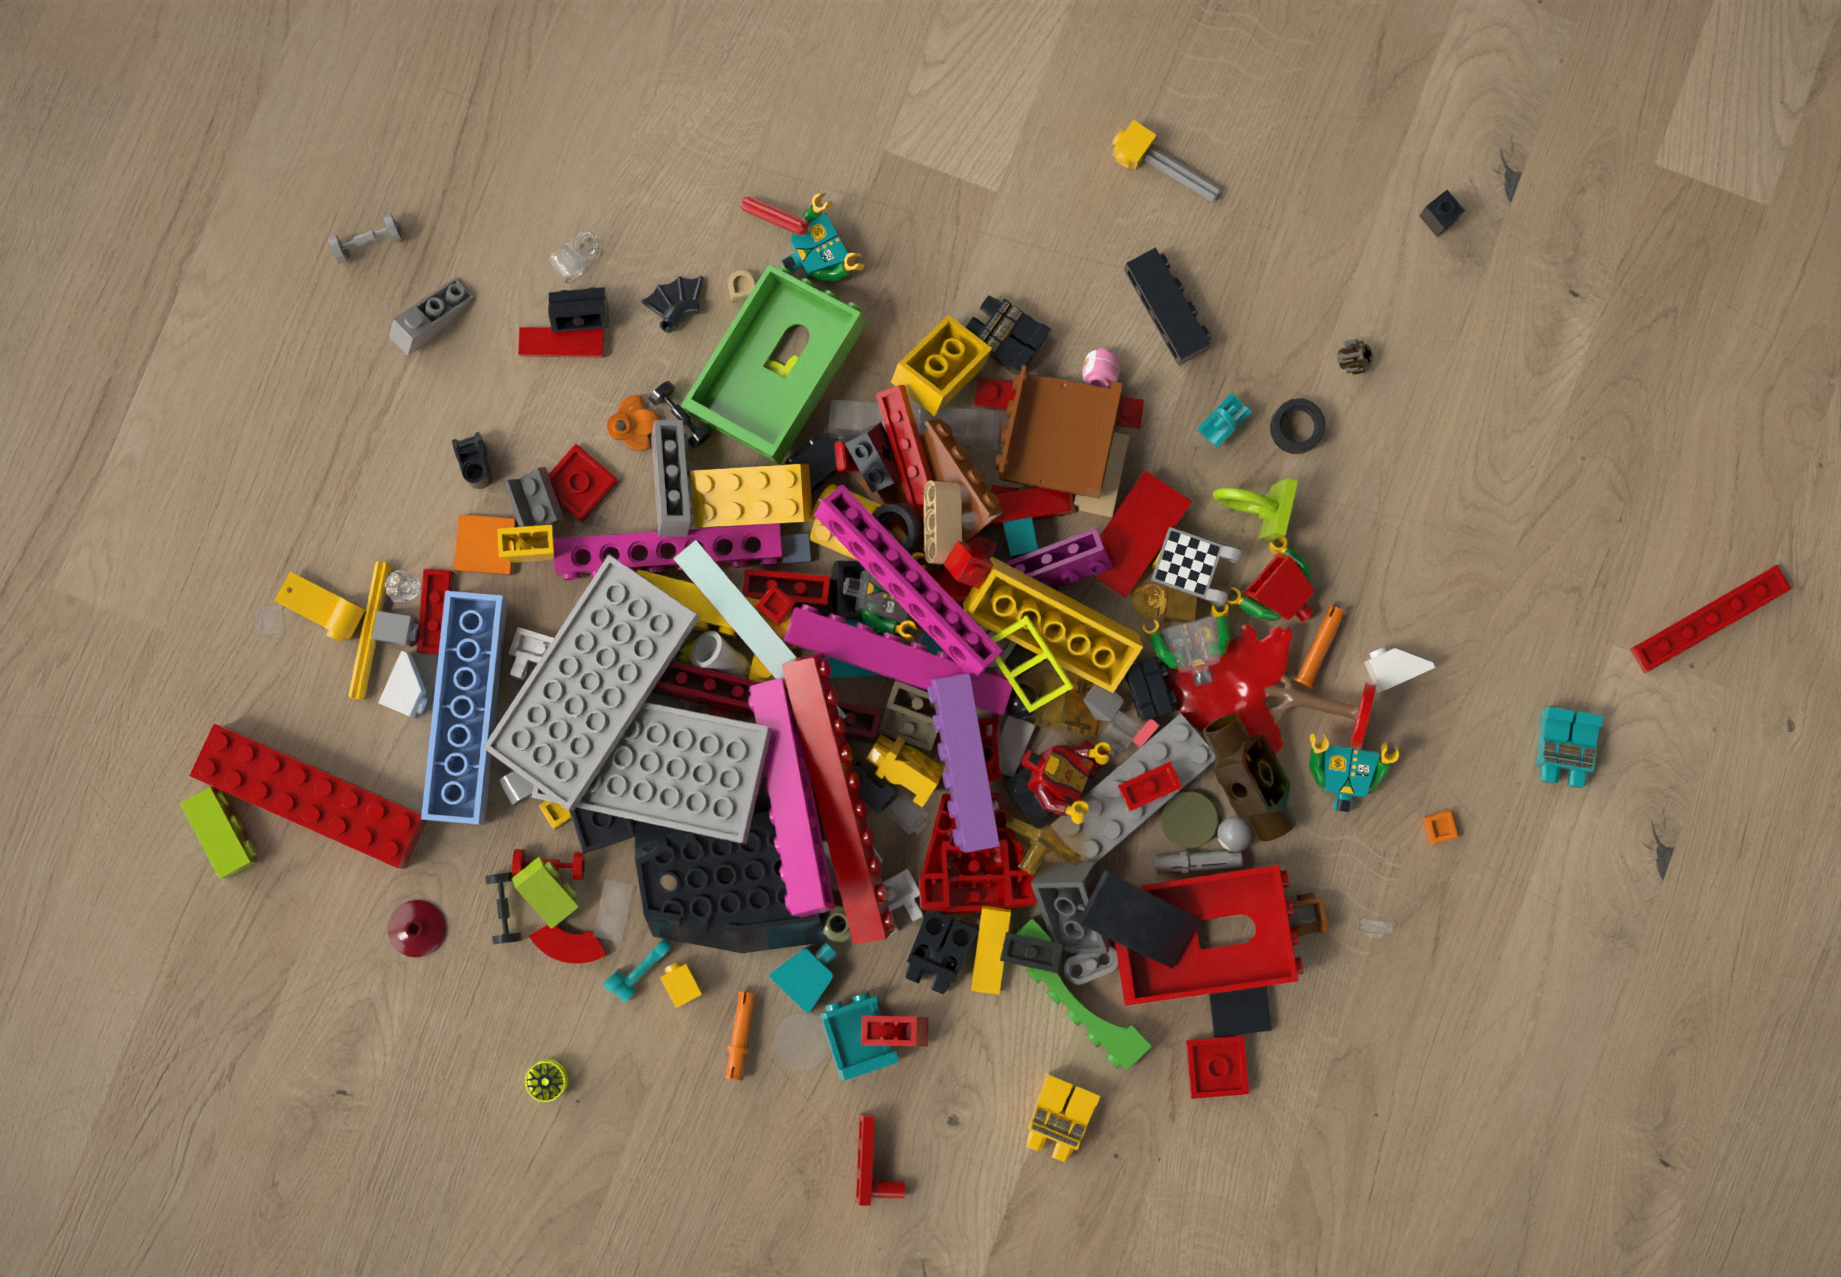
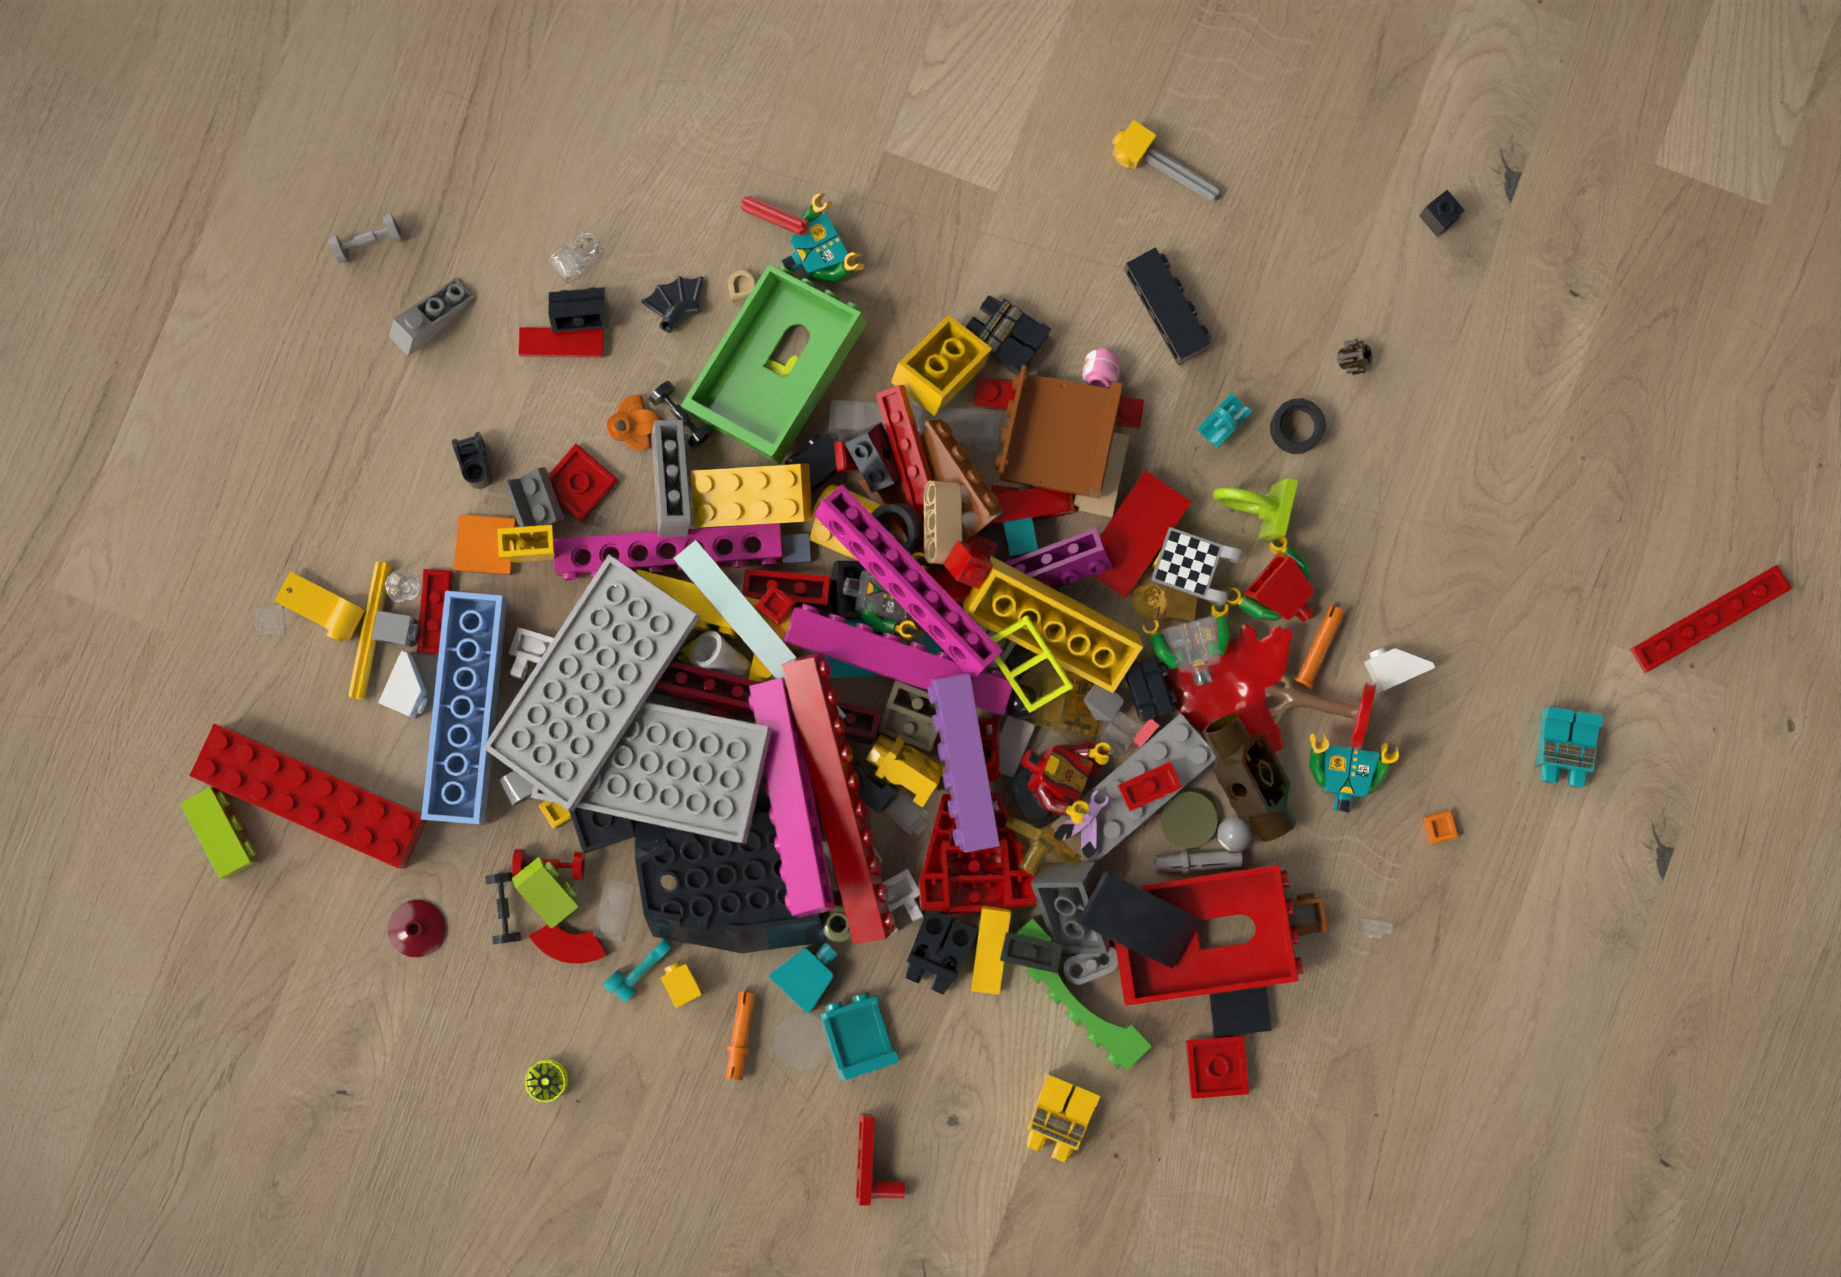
red arch [862,1016,928,1047] -> none
none -> lavender piece [1054,790,1109,858]

